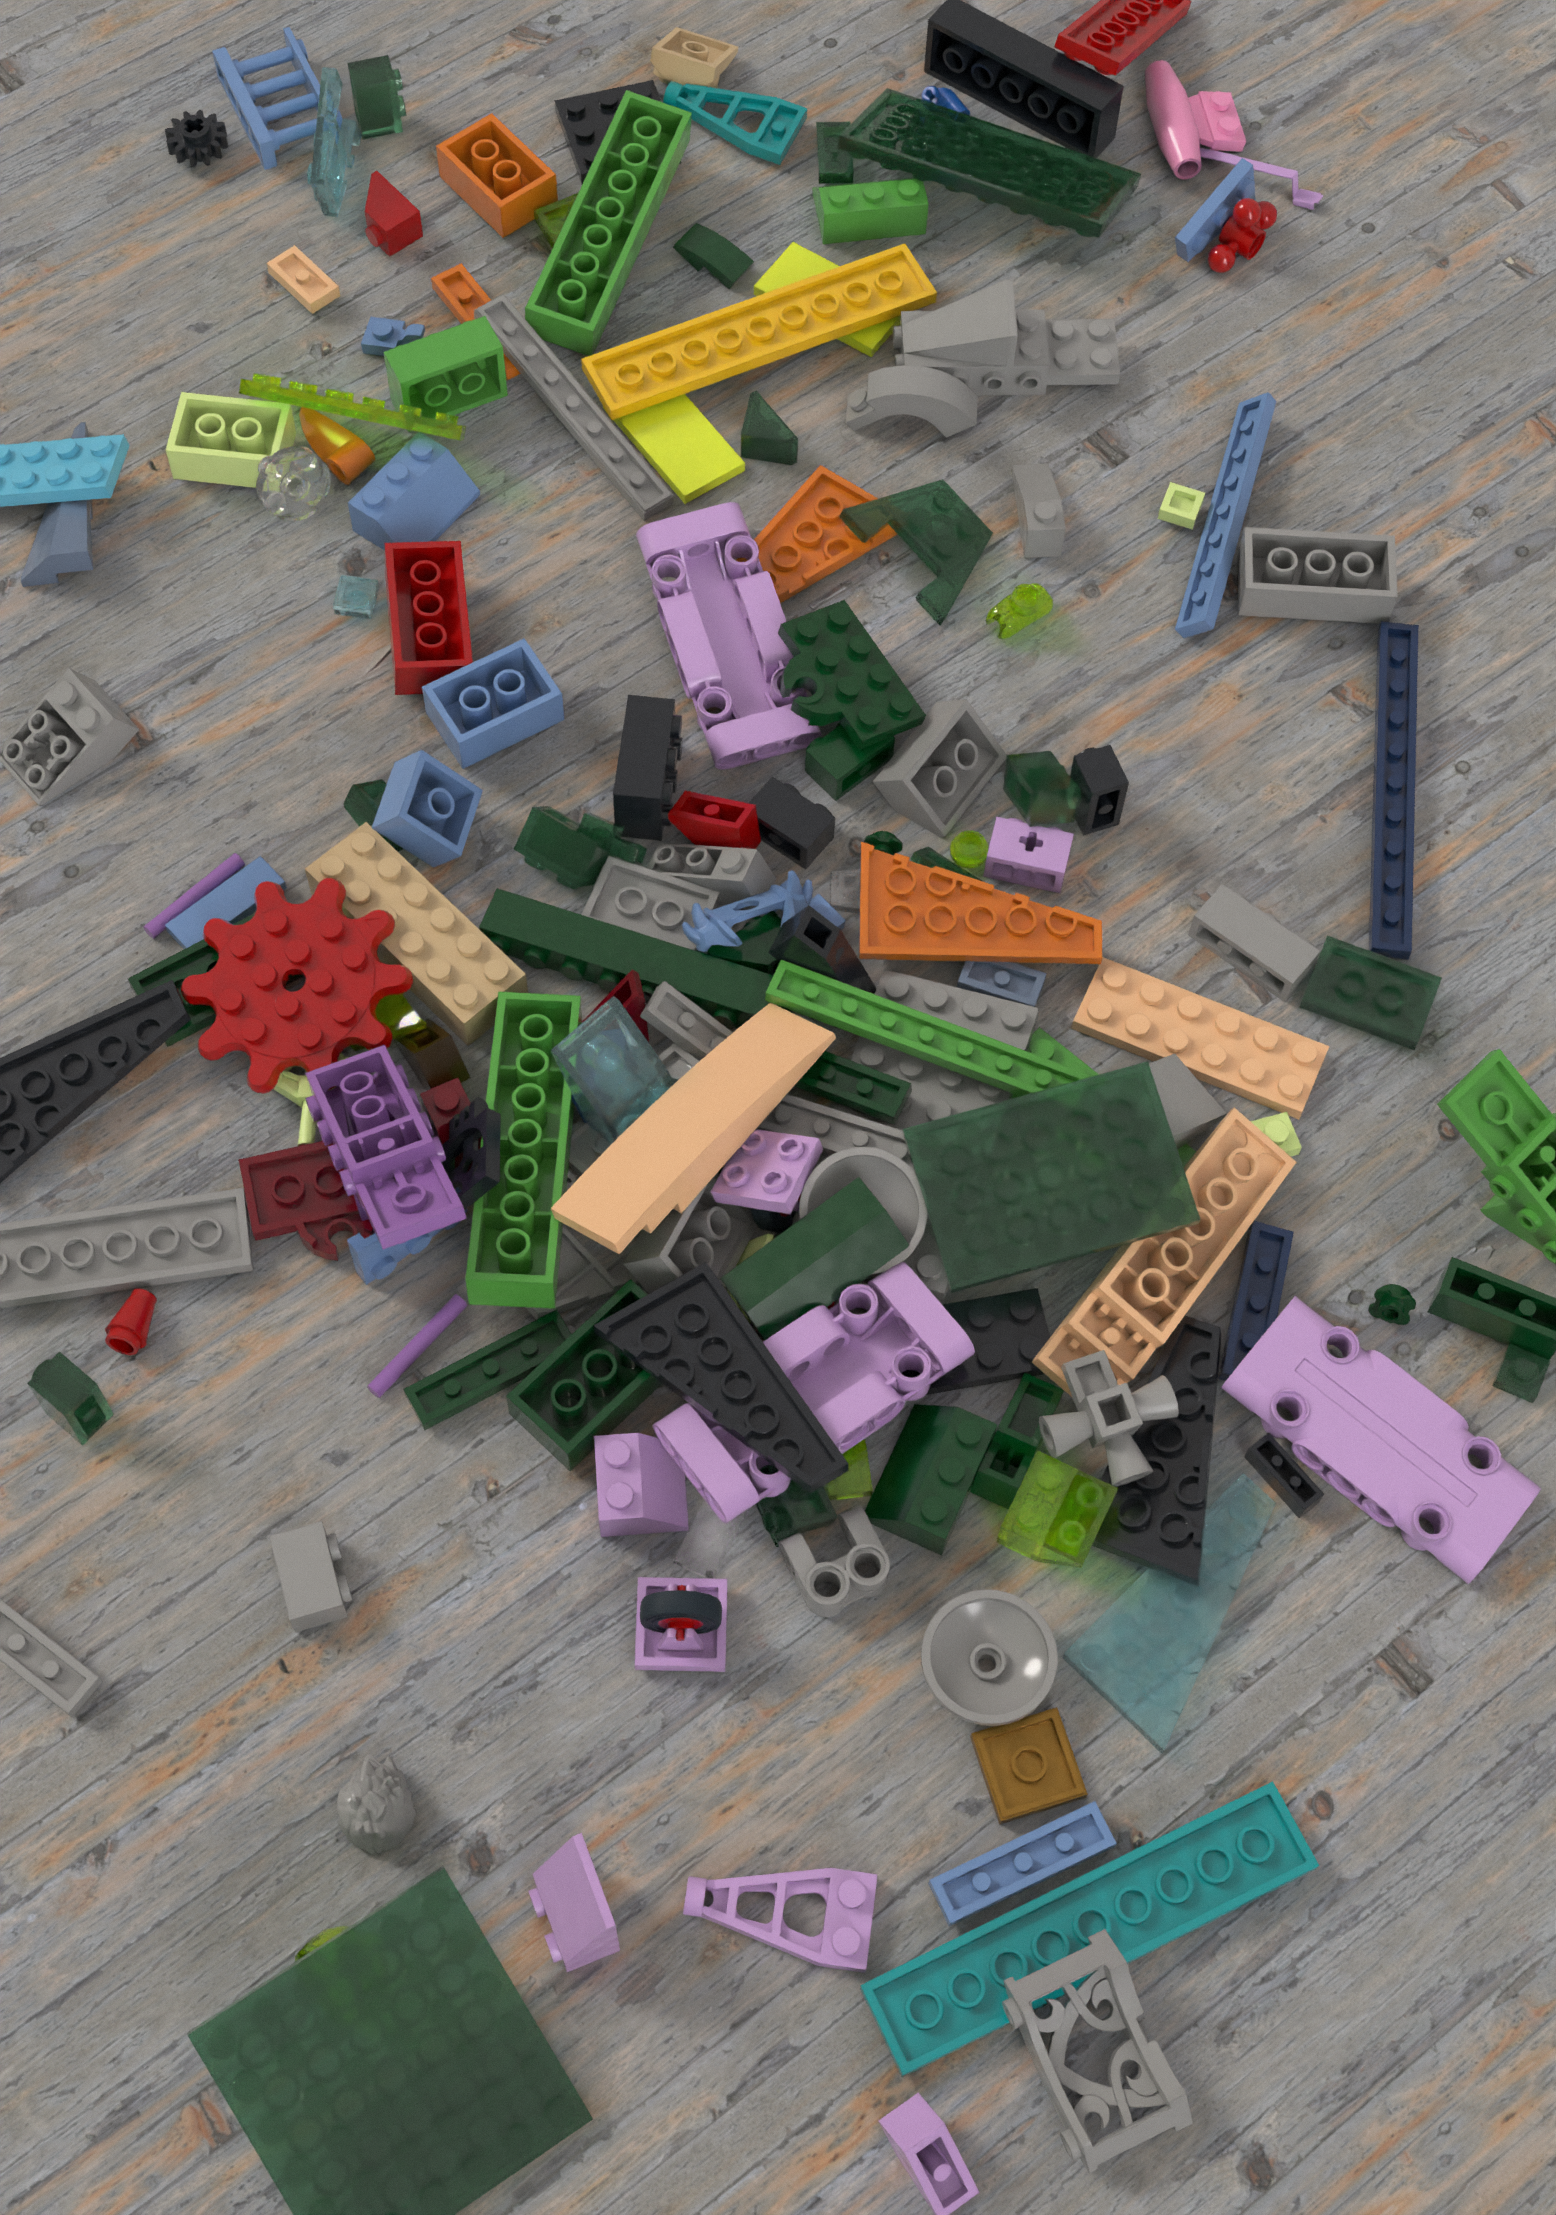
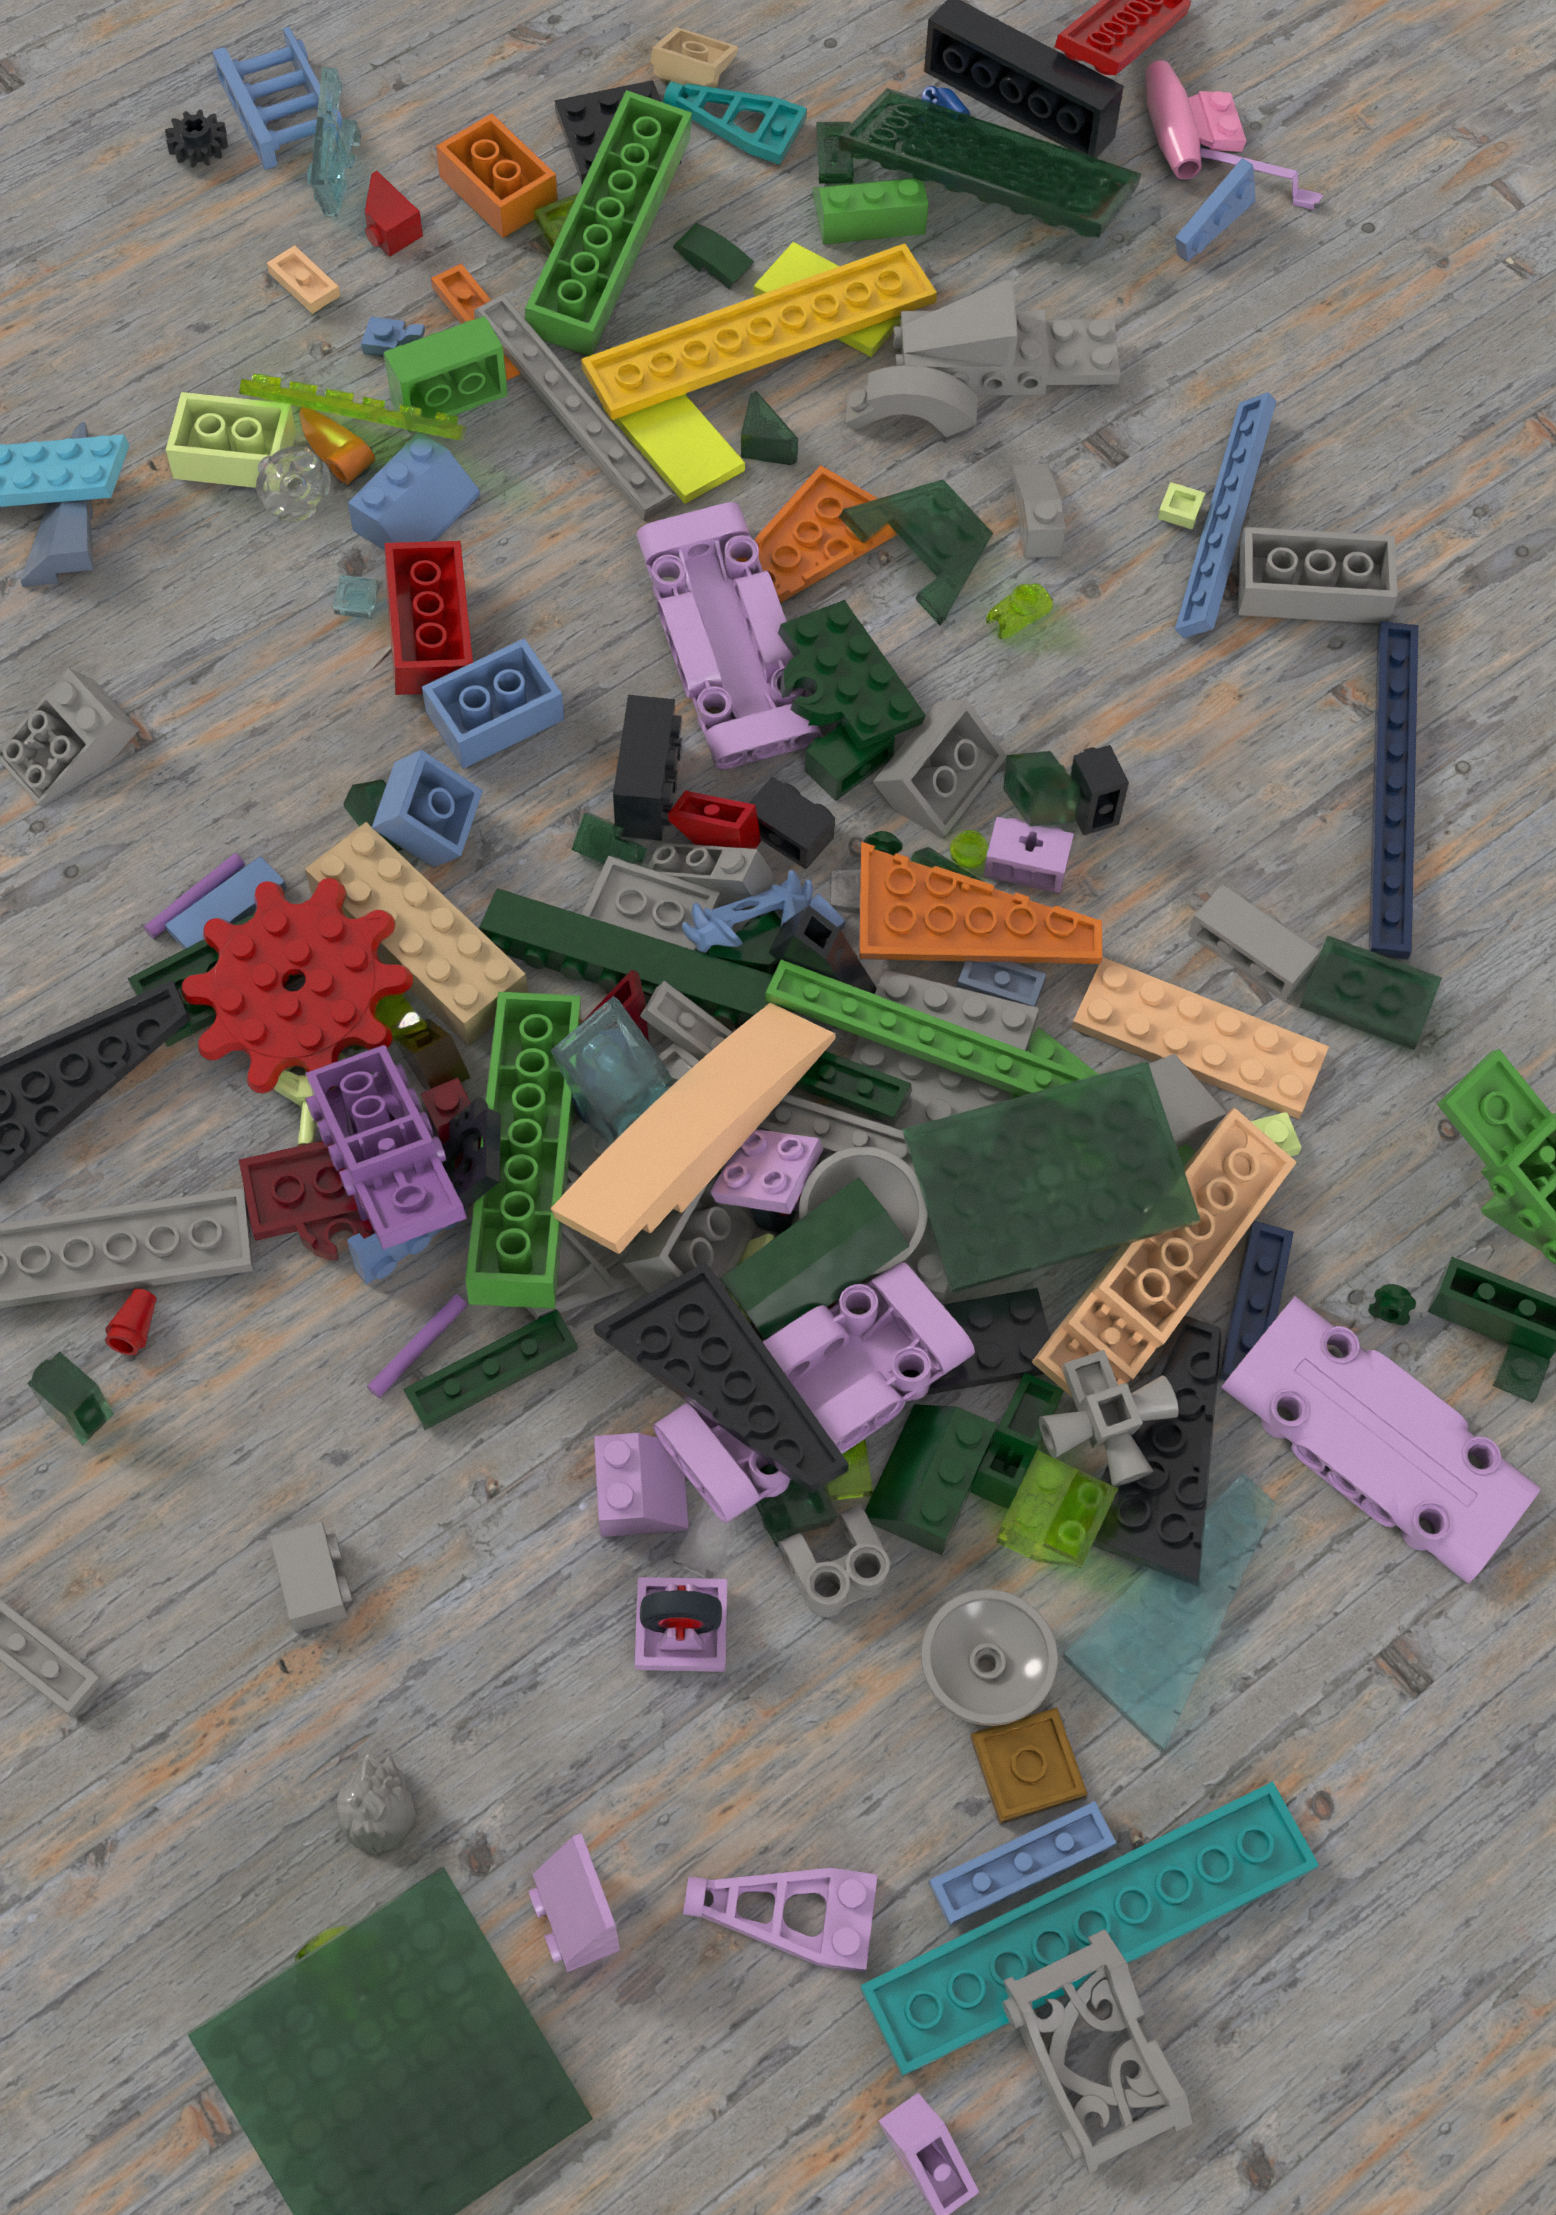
clear green brick [347,55,407,140] -> none
dark green brick [506,1279,662,1471] -> none
clear green brick [514,806,614,889] -> none
red piece [1207,198,1277,273] -> none
black piece [1244,1432,1324,1518] -> none

